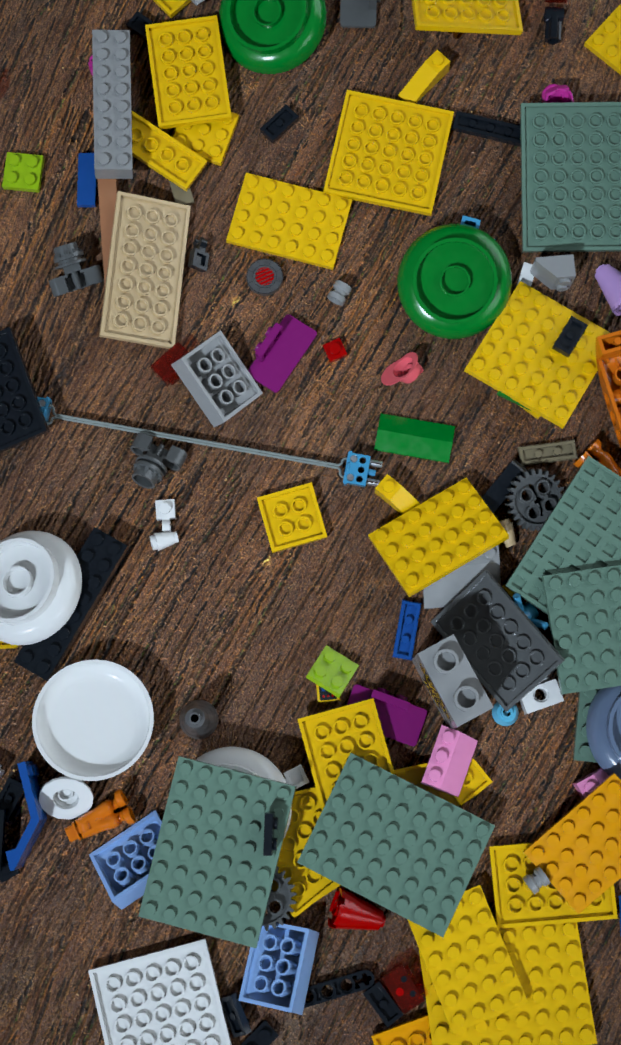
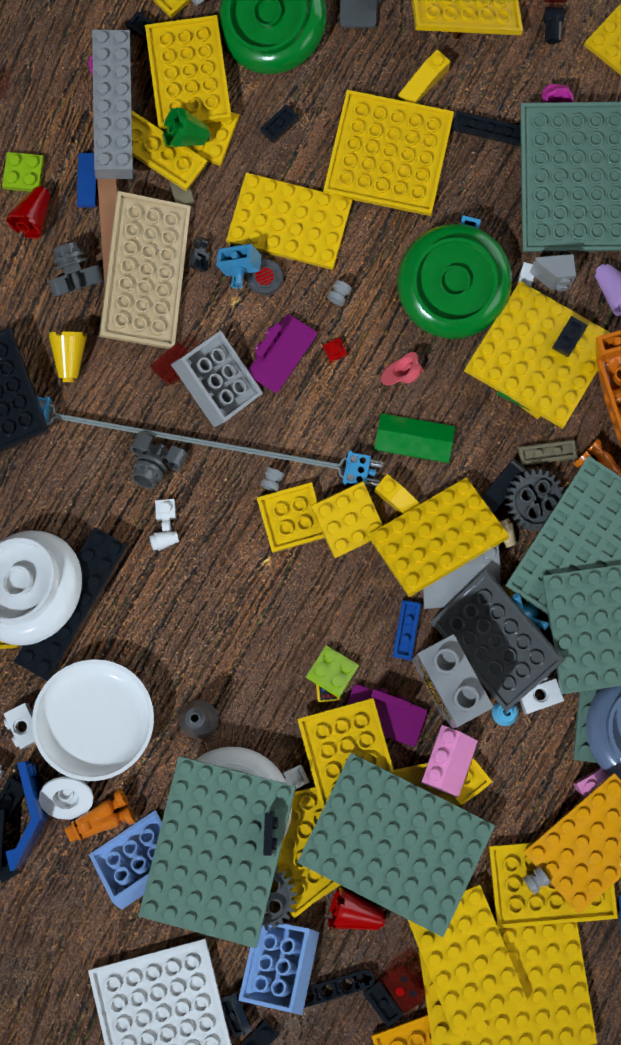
none -> white brick [3,703,35,749]
none -> red cone [6,186,51,239]
none -> yellow cone [49,332,87,382]
none -> green cone [162,107,210,148]
none -> dark azure brick [216,244,262,289]
none -> light grey wheel [260,467,284,492]
none -> yellow plate [310,481,383,558]

